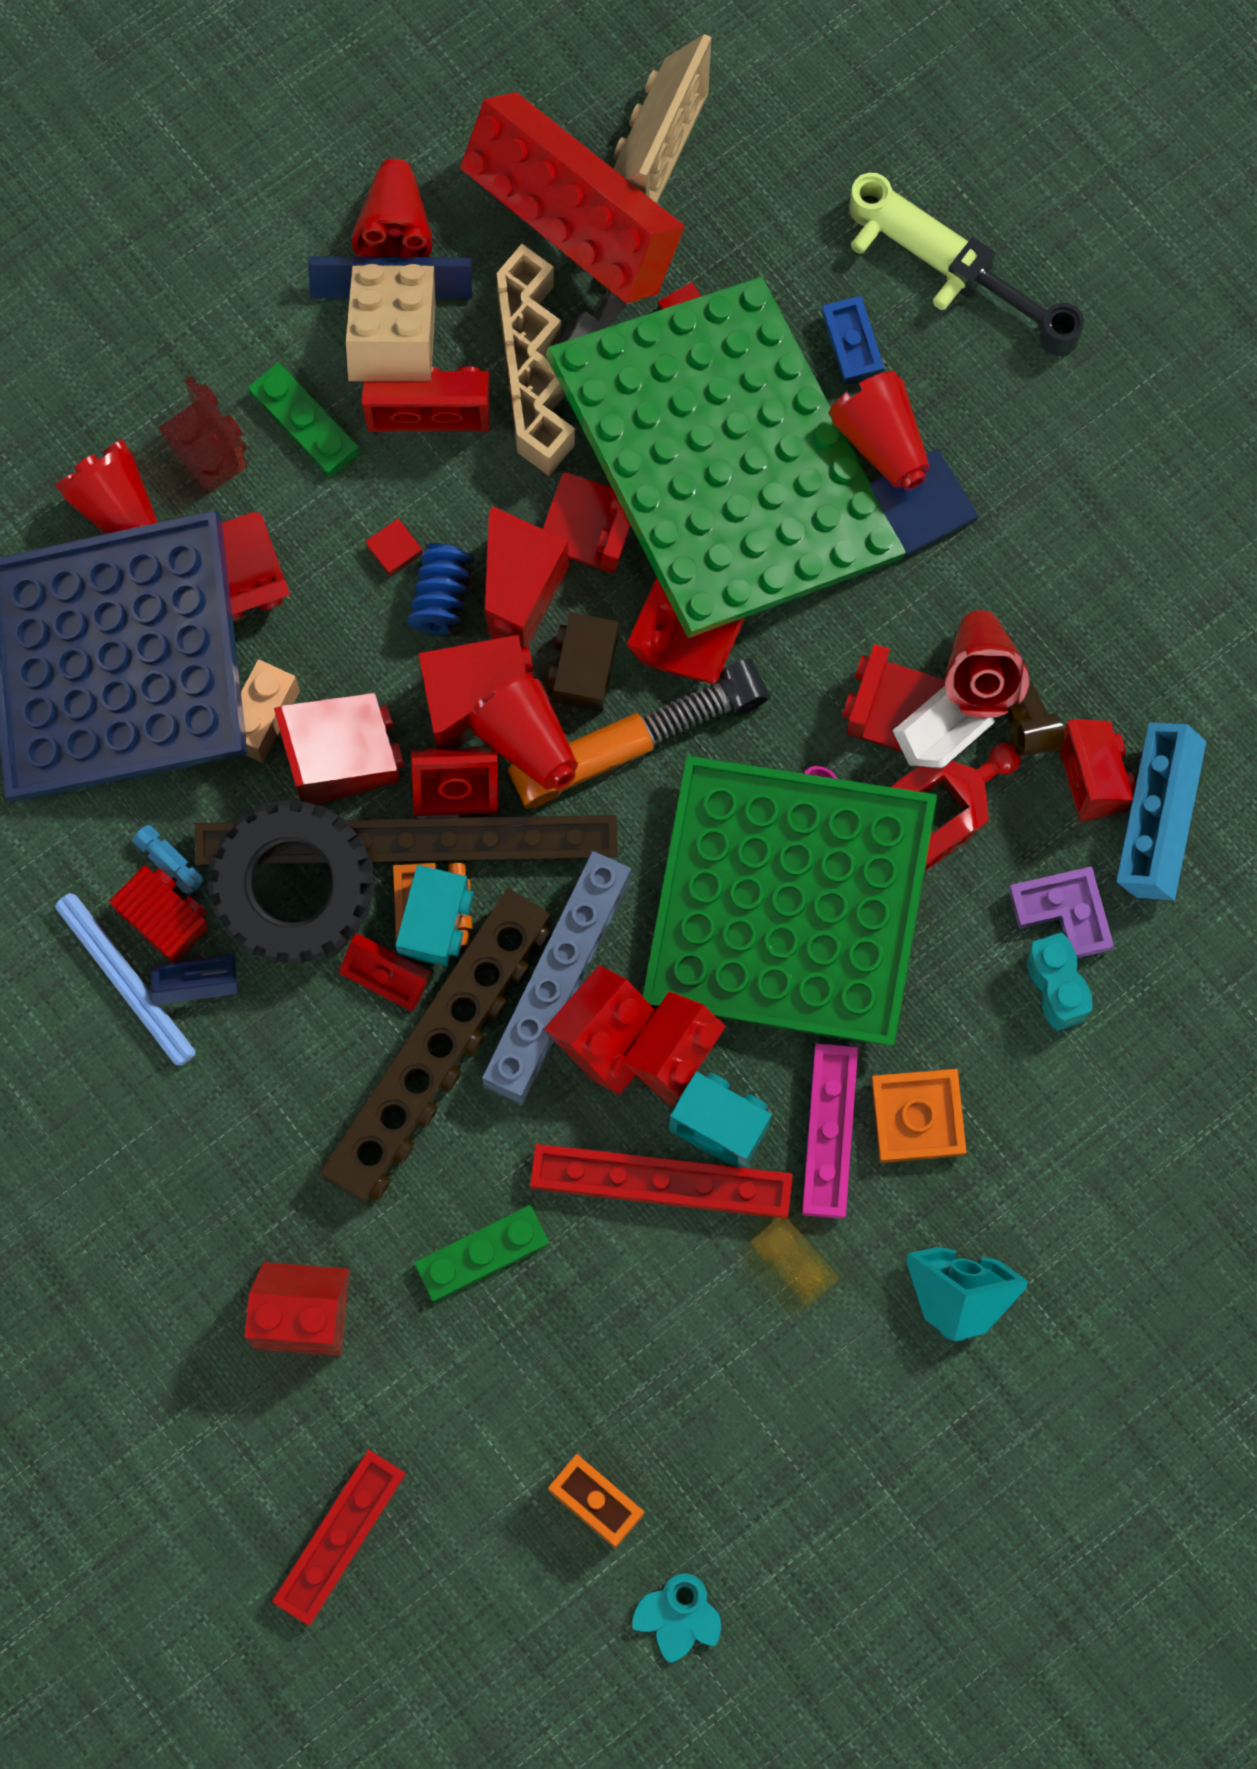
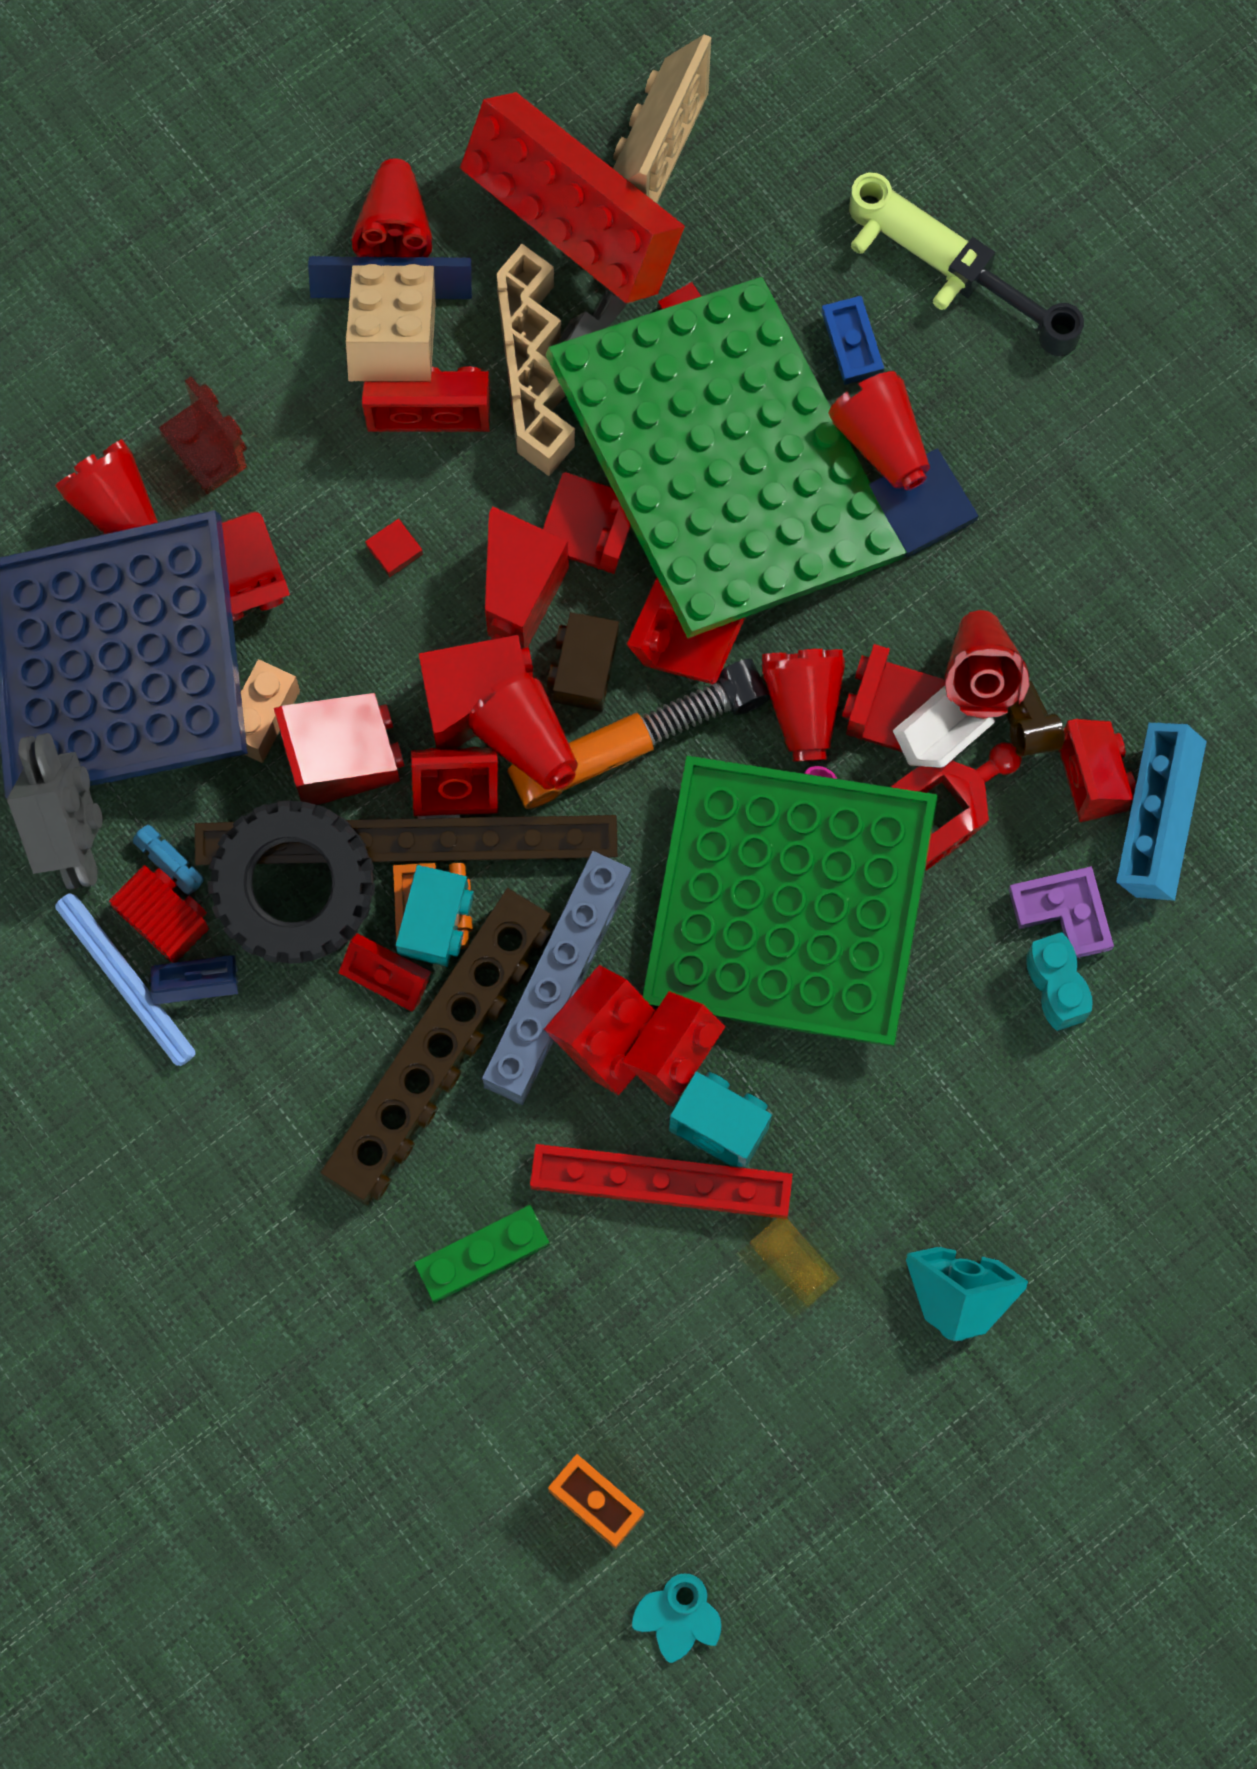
red slope [244,1262,350,1356] -> none
green plate [248,362,360,478] -> none
red plate [272,1449,406,1626] -> none
blue piece [408,543,474,636] -> none
dark pink plate [802,1044,858,1219] -> none
orange plate [871,1069,967,1163] -> none
none -> dark grey brick [7,733,103,889]
none -> red cone [761,649,845,762]

